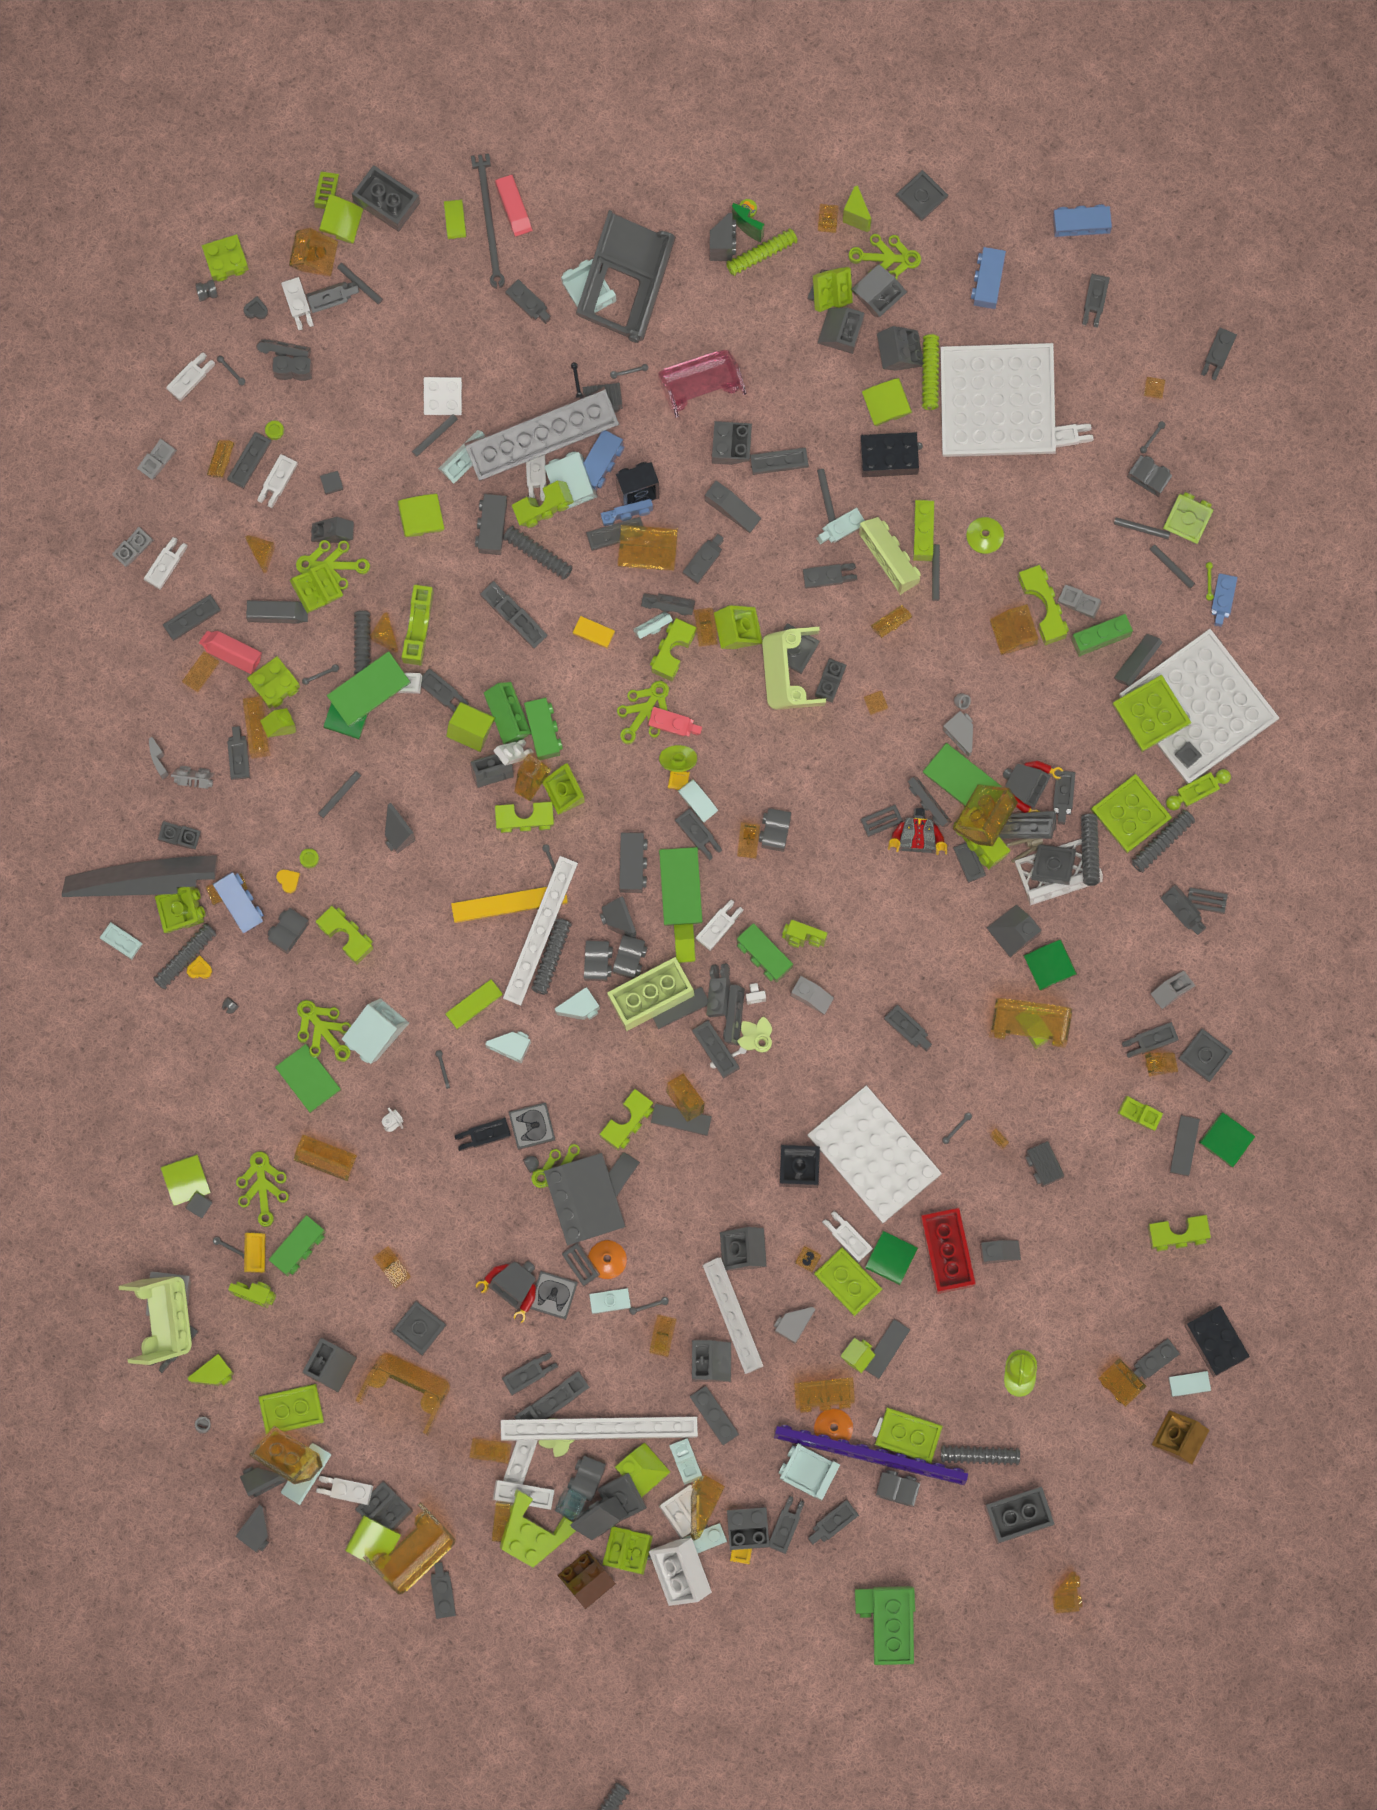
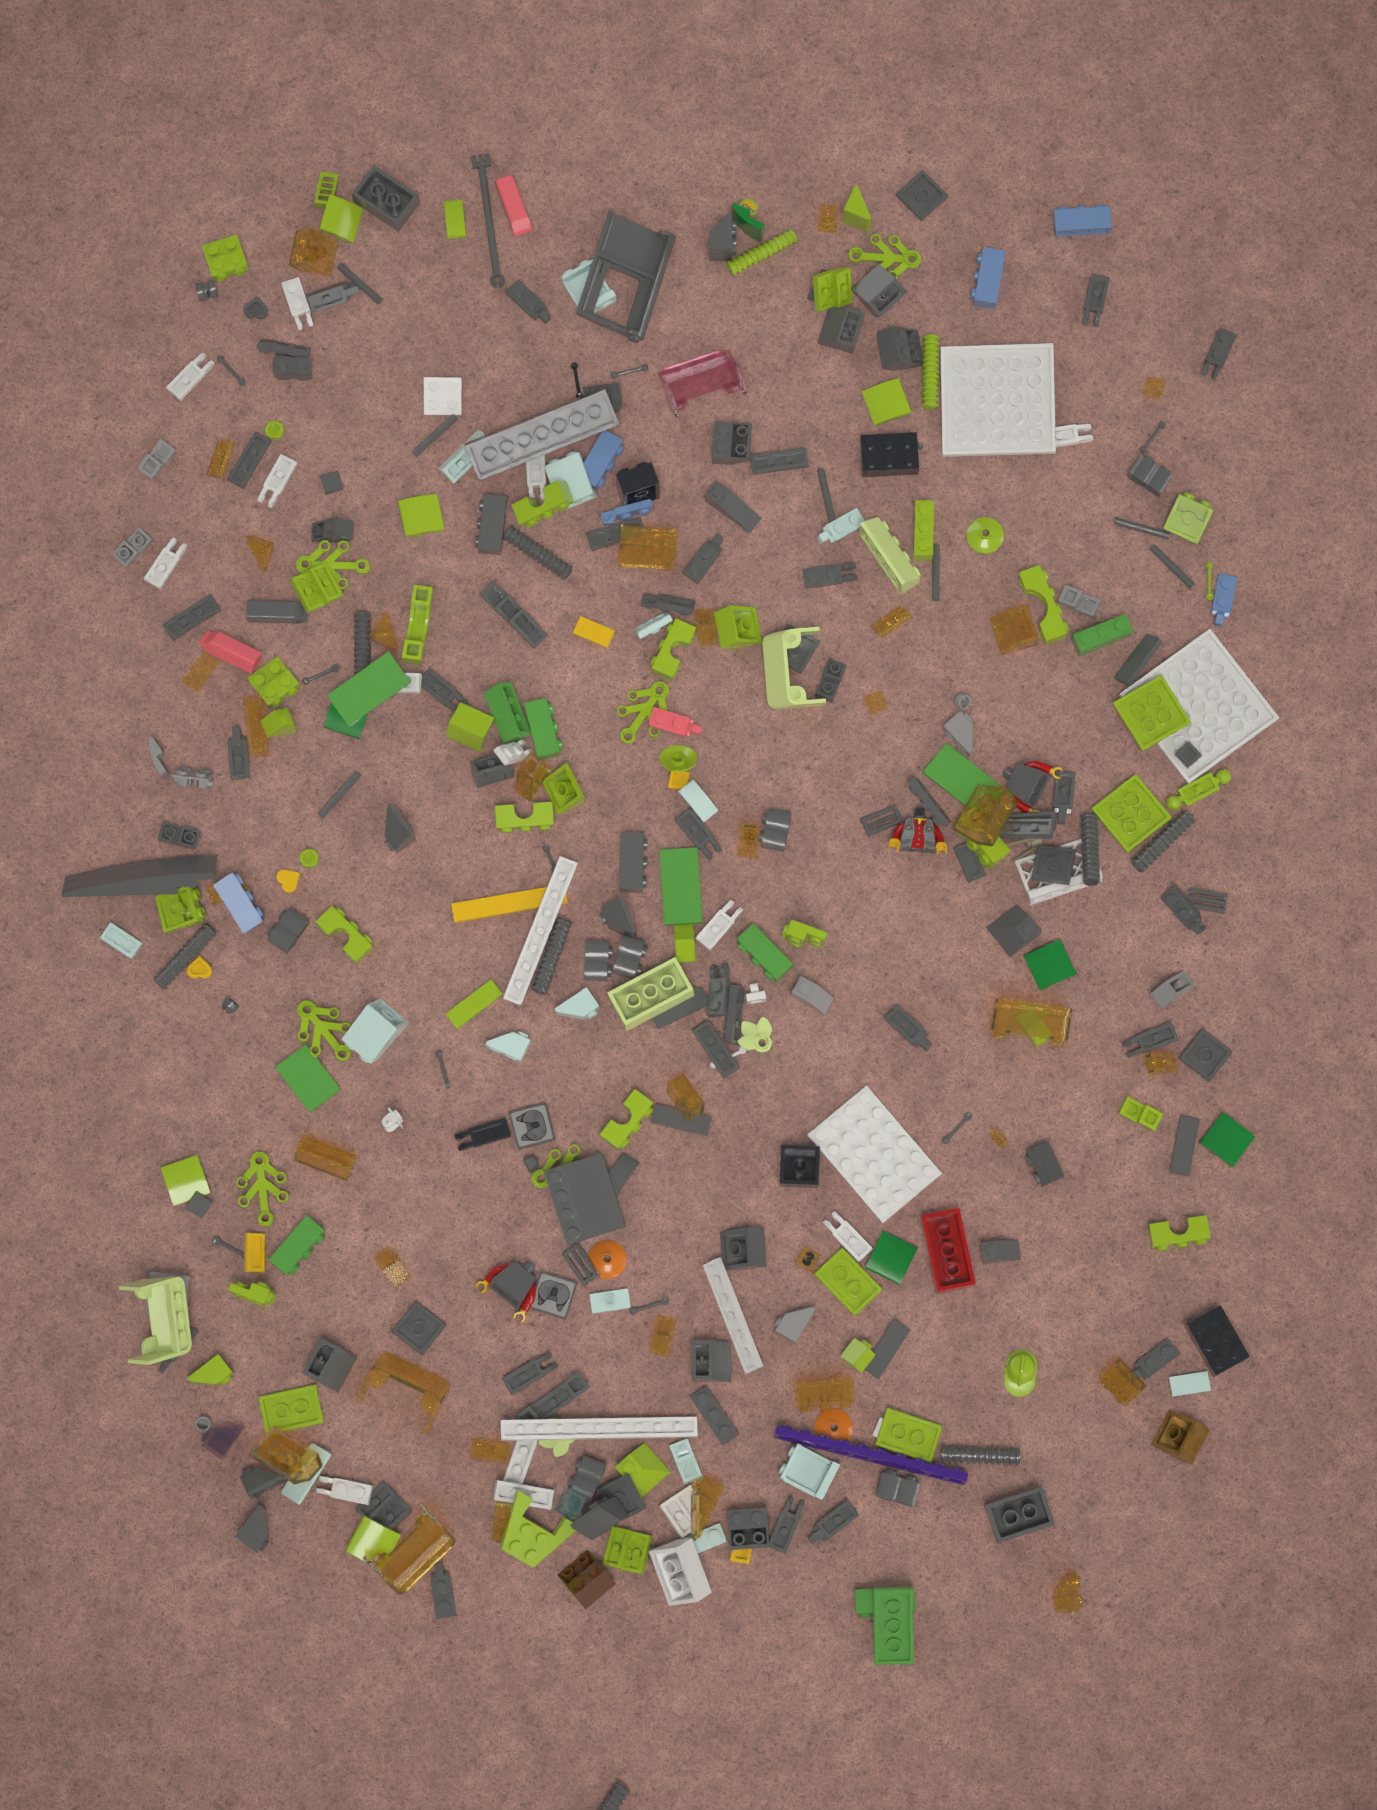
none -> clear purple slope [201,1424,245,1460]

